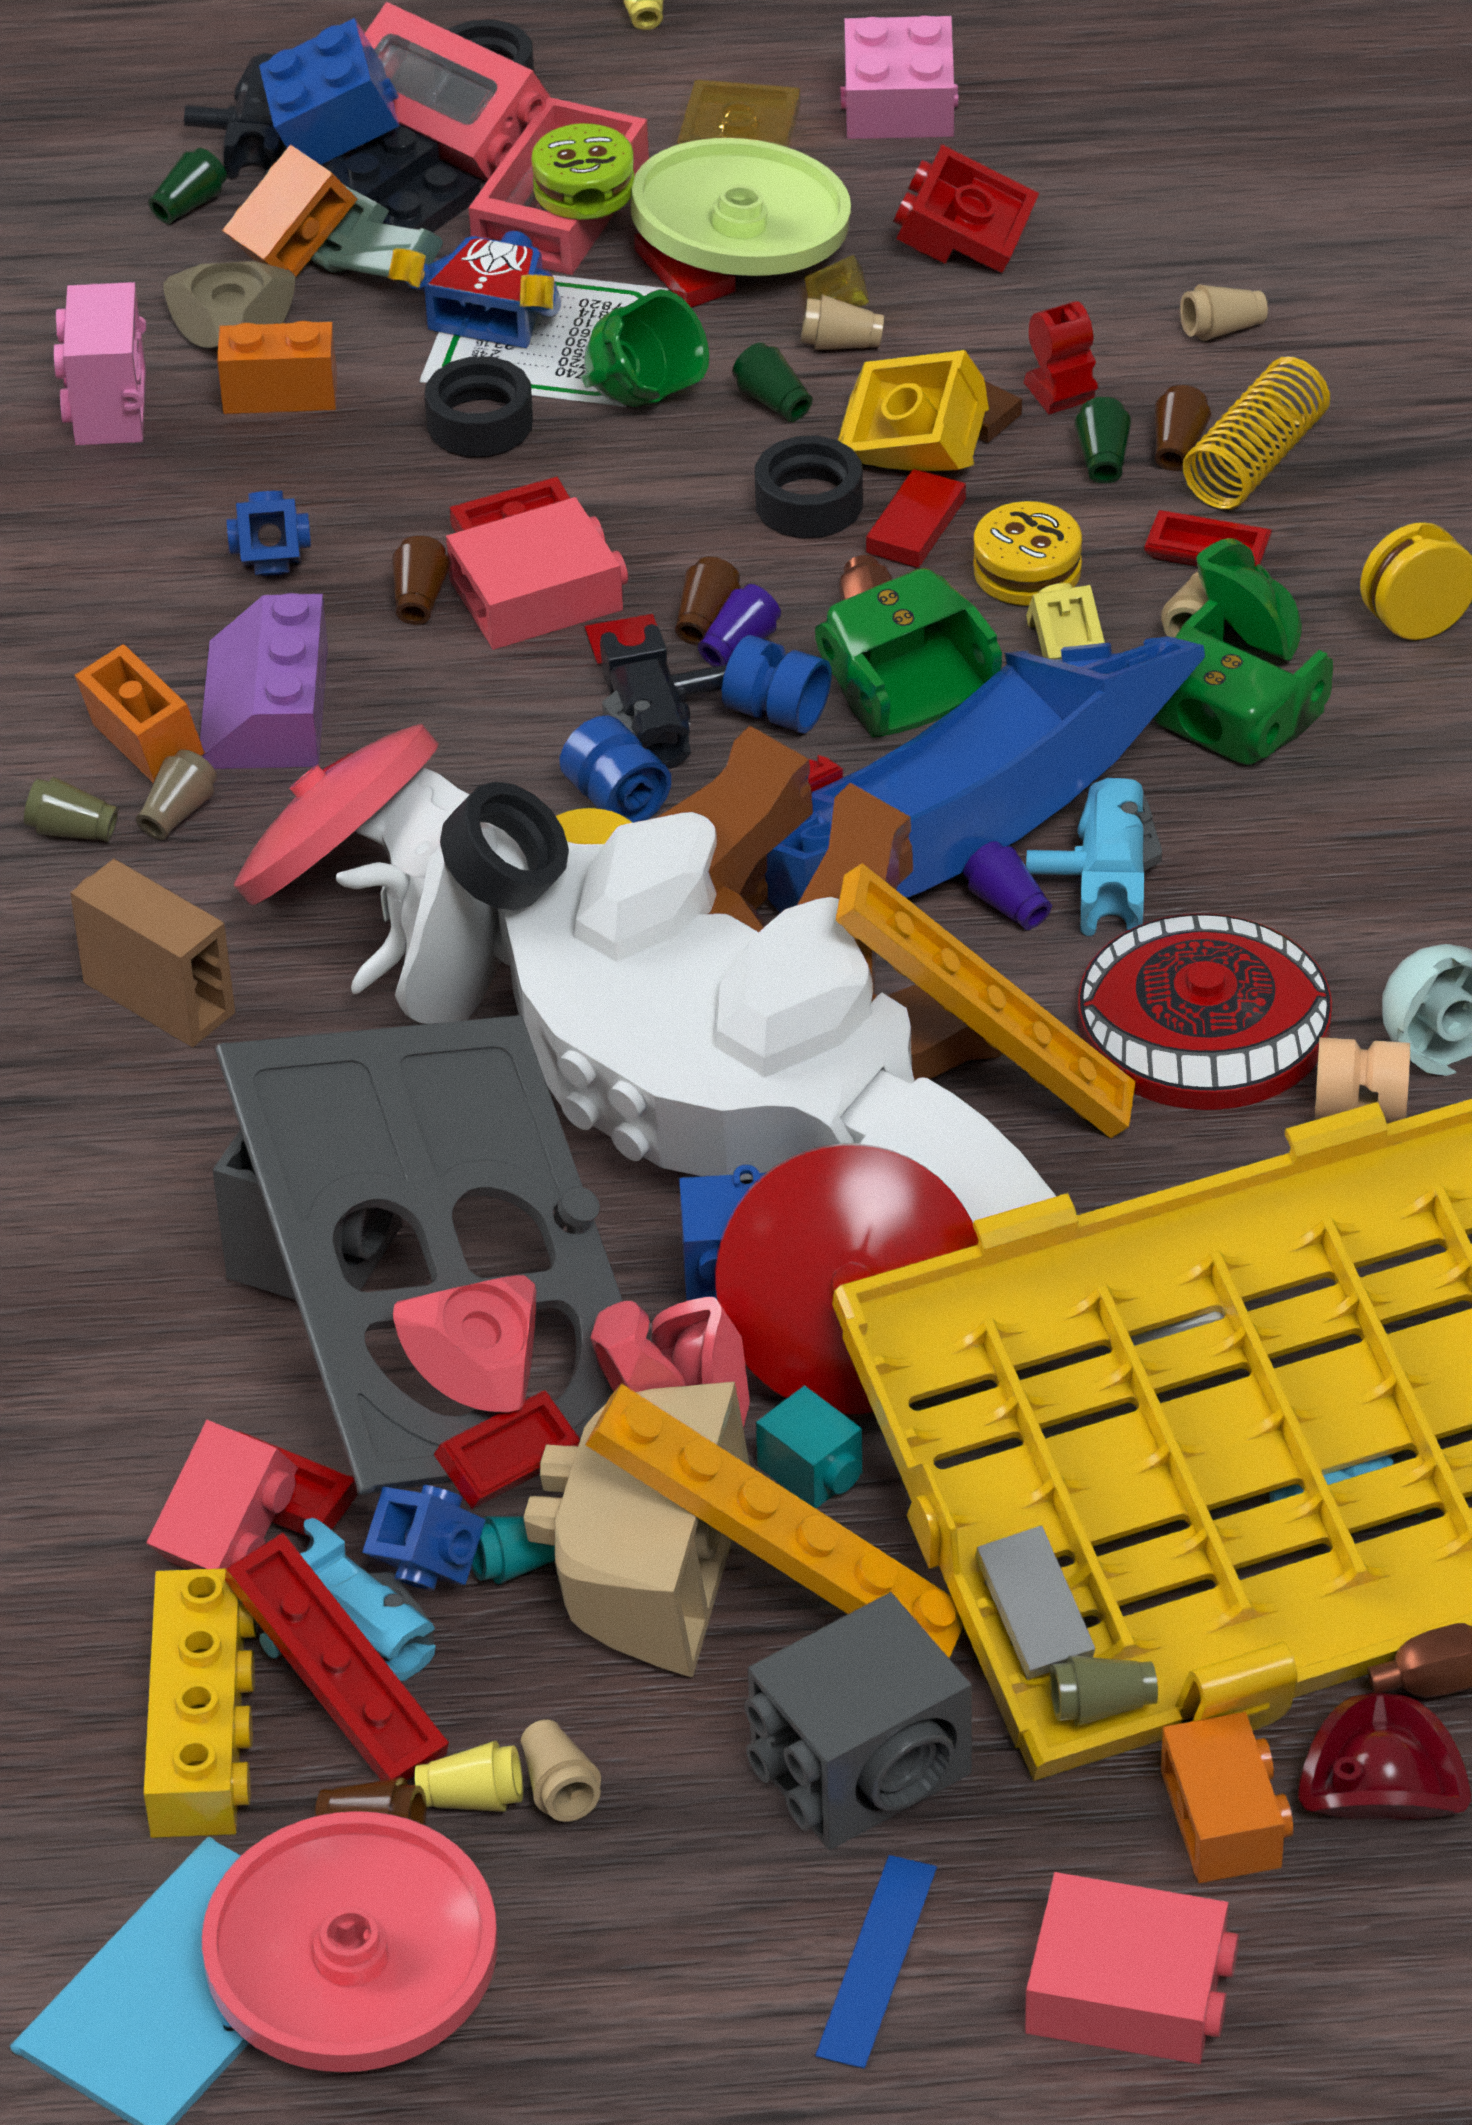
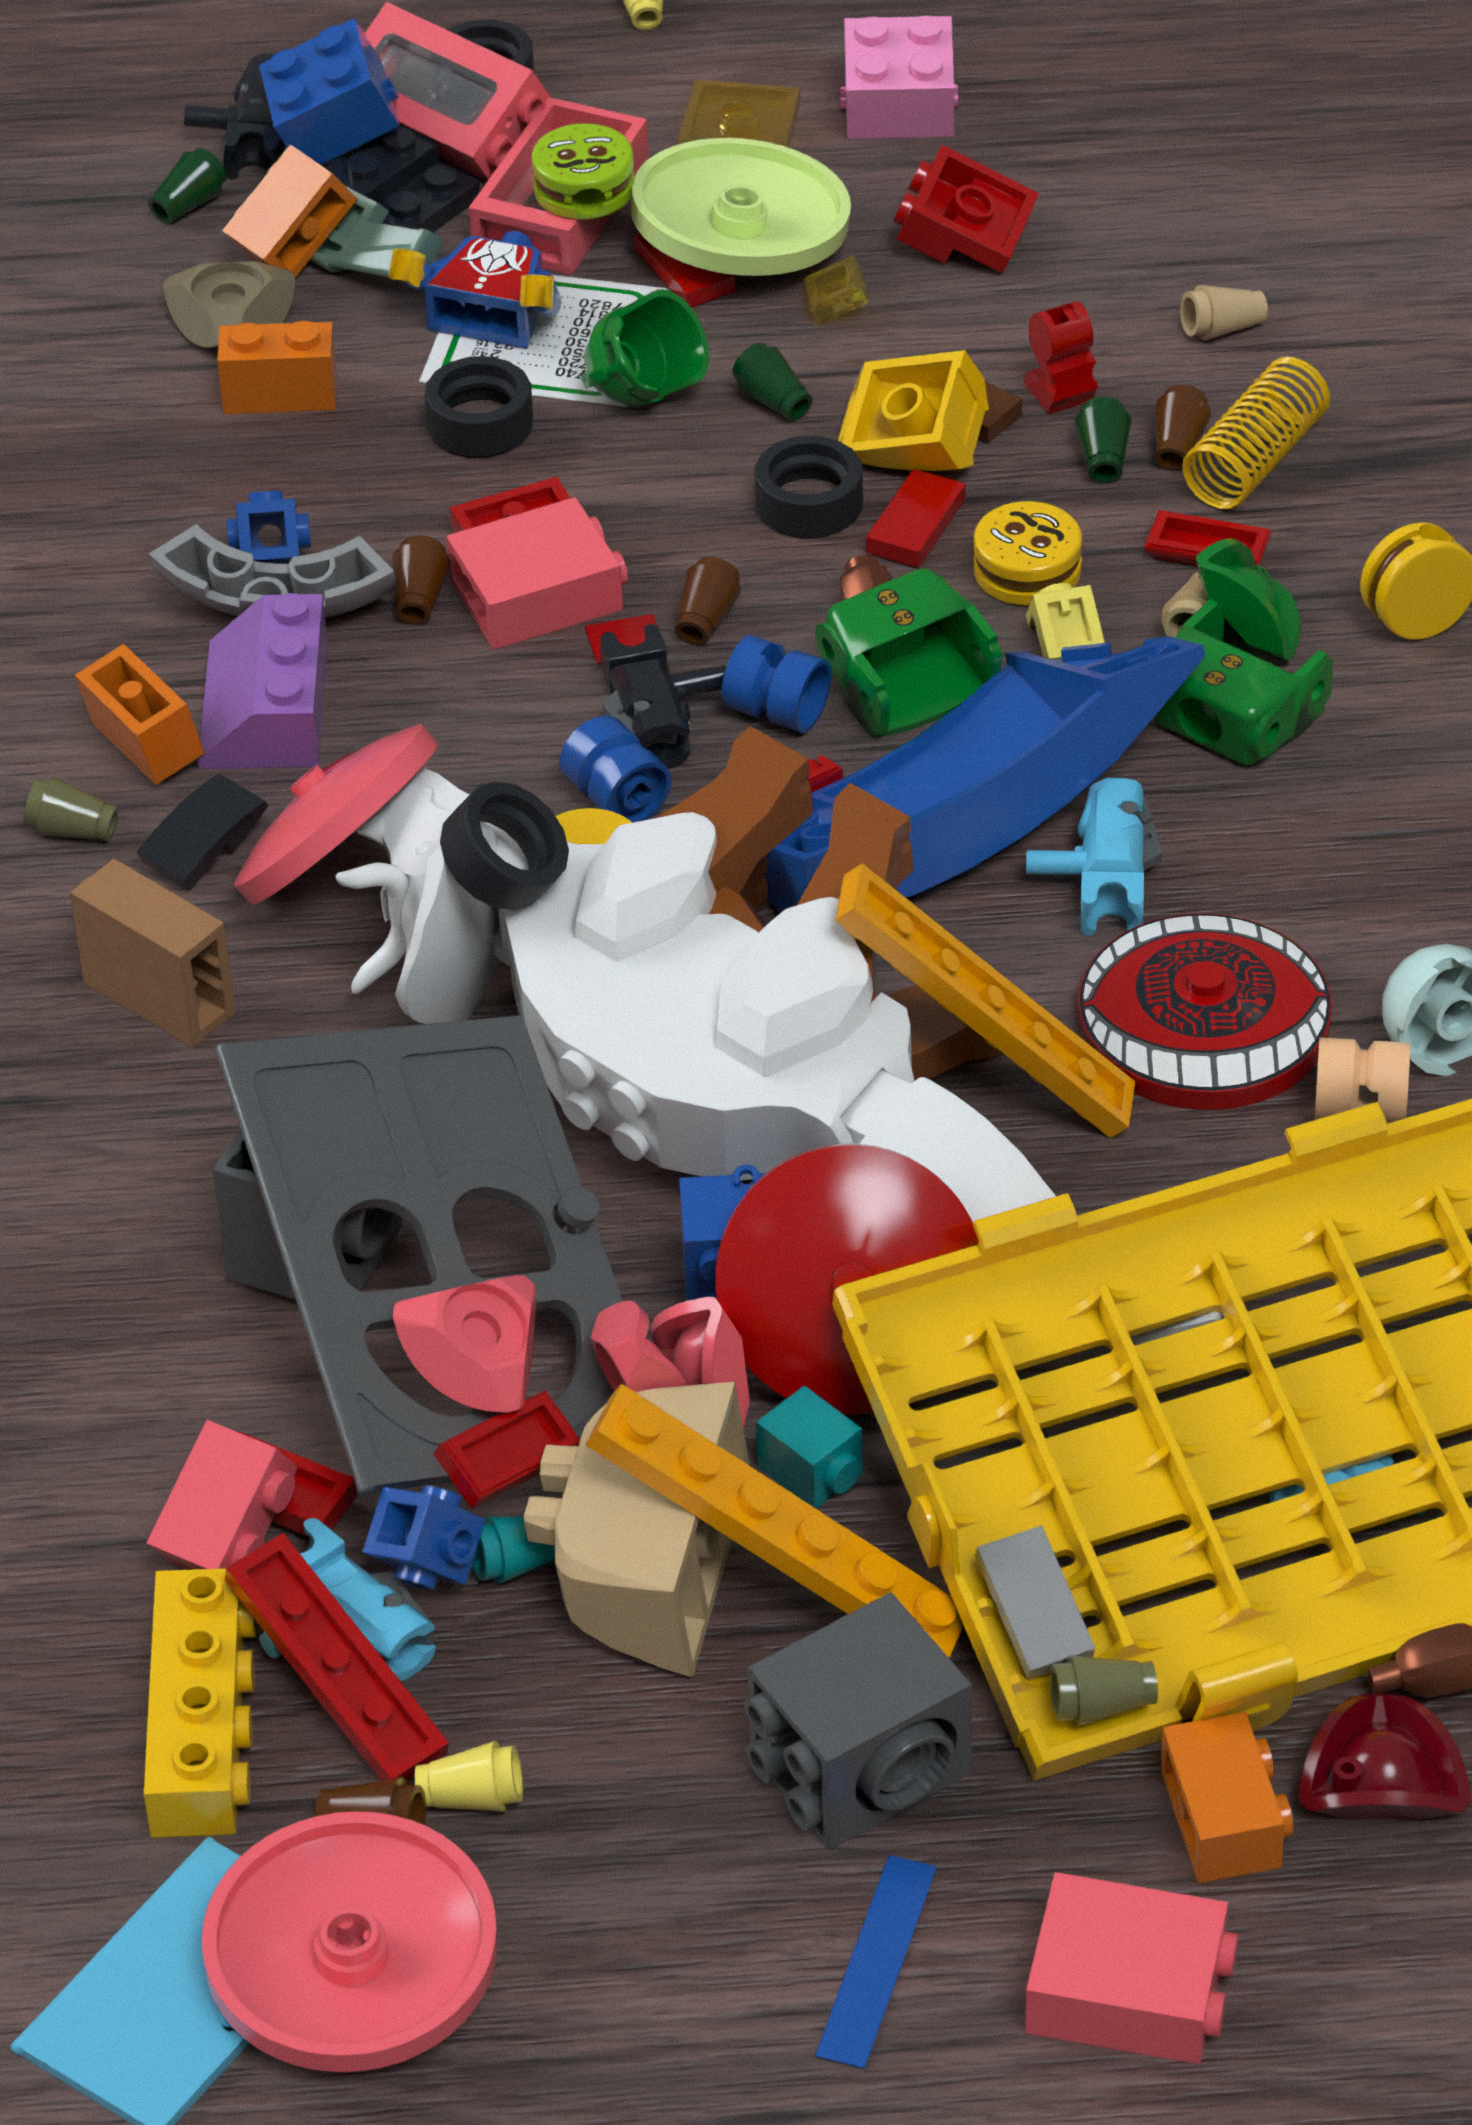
bright pink brick [54,282,146,445] -> none
dark tan cone [136,749,217,840] -> none
tan cone [521,1720,601,1822] -> none
dark purple cone [698,584,781,667] -> none
tan cone [801,295,884,350] -> none
dark purple cone [963,841,1052,930] -> none
none -> black slope [137,773,269,891]
none -> light grey brick [148,524,395,618]

